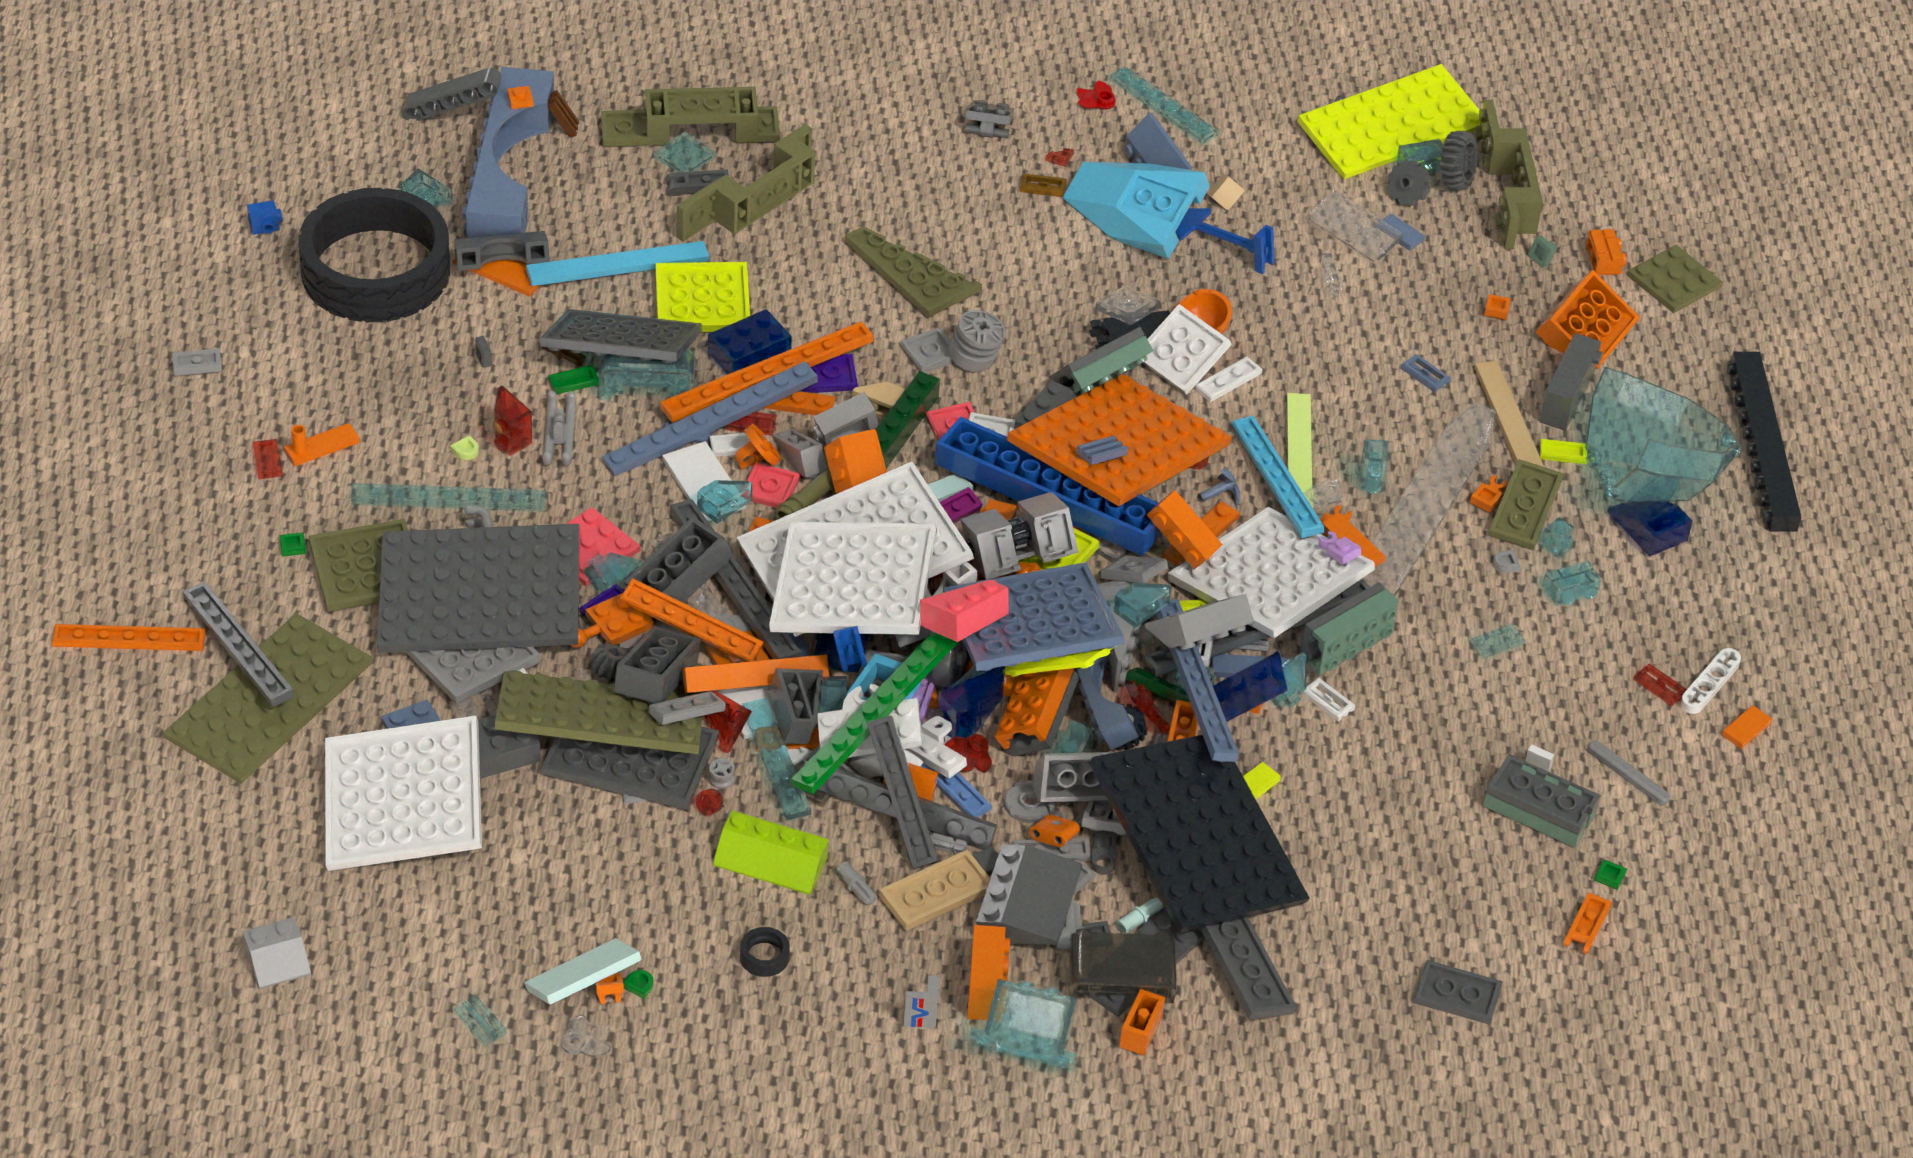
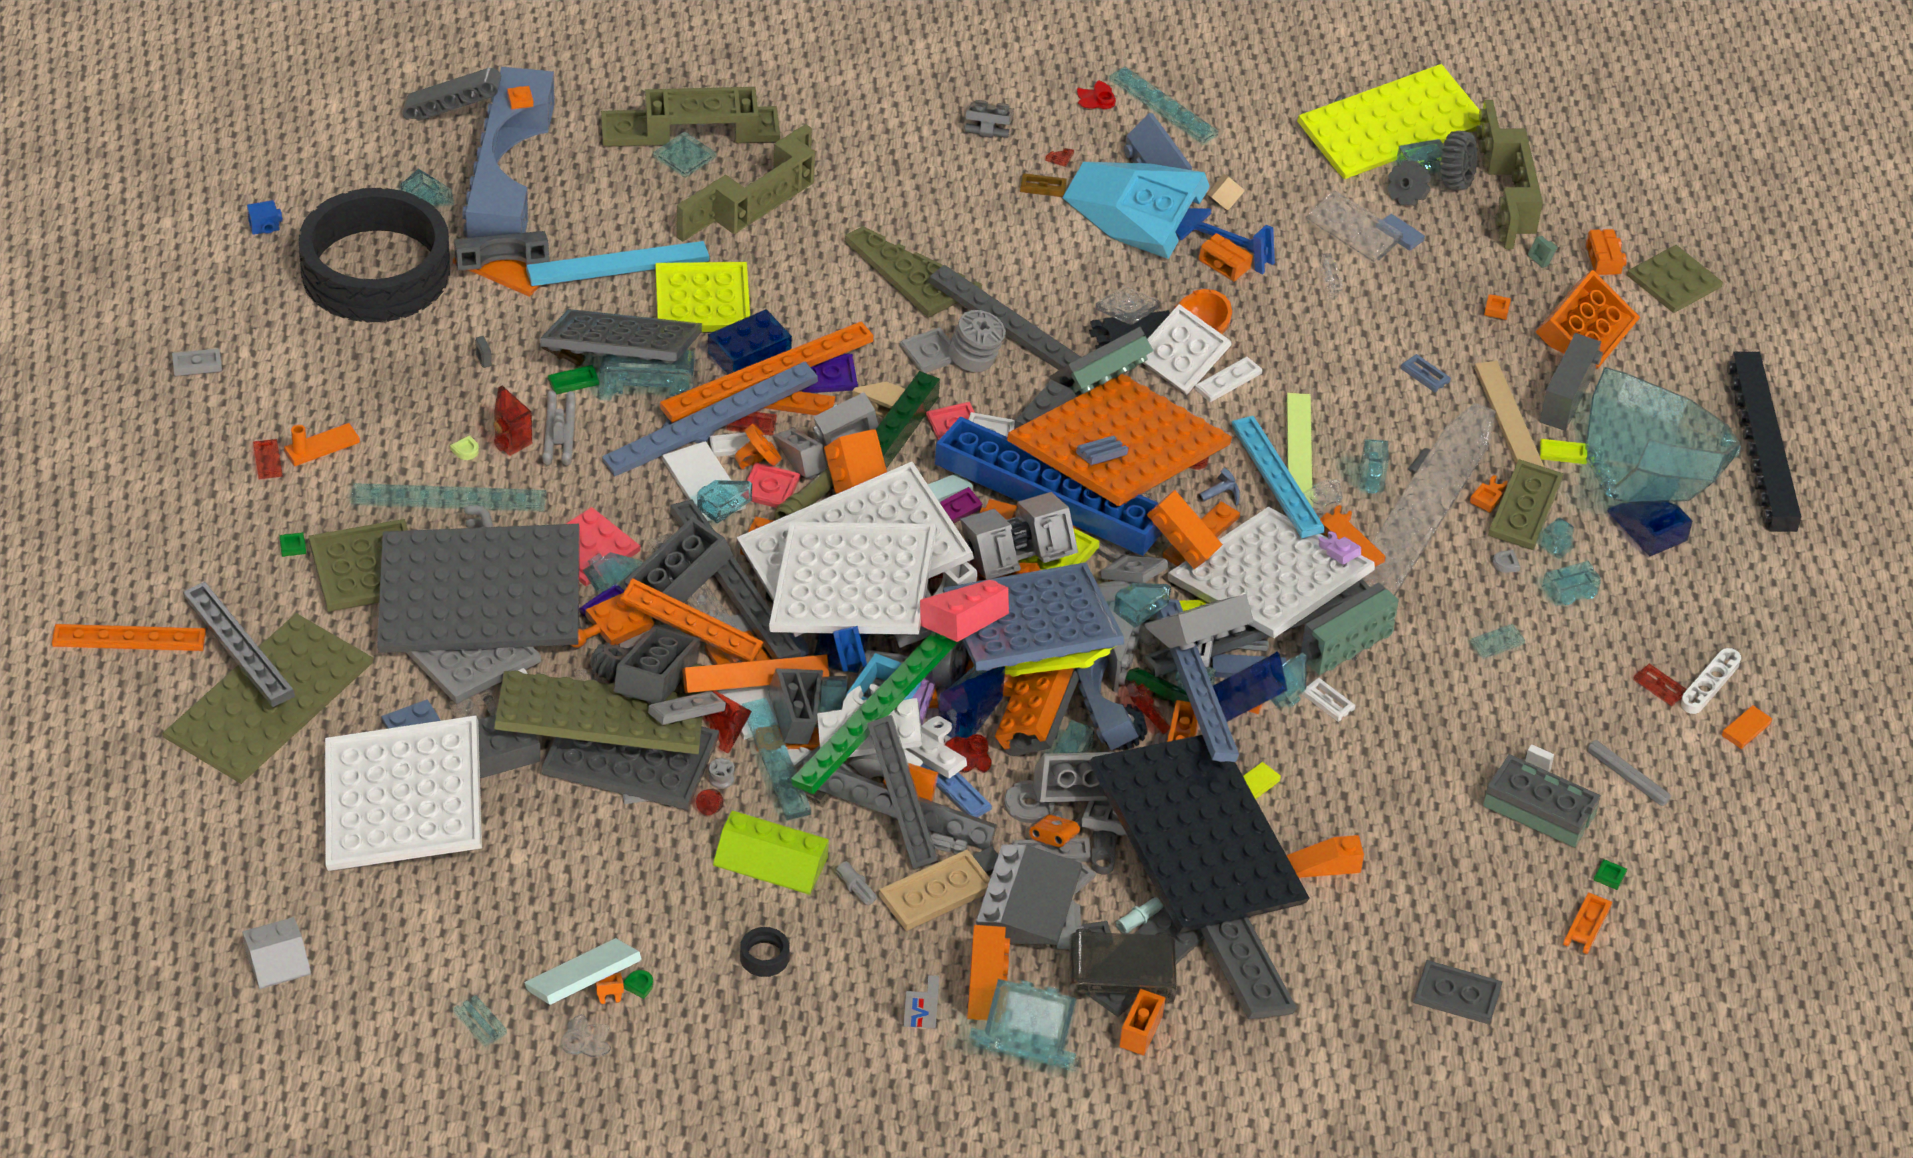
reddish brown tile [548,90,579,137] -> none
dark grey plate [666,169,729,196] -> none
none -> dark grey plate [929,265,1081,370]
none -> orange brick [1199,233,1253,282]
none -> orange slope [1287,835,1364,878]
none -> dark grey piece [1408,448,1432,474]

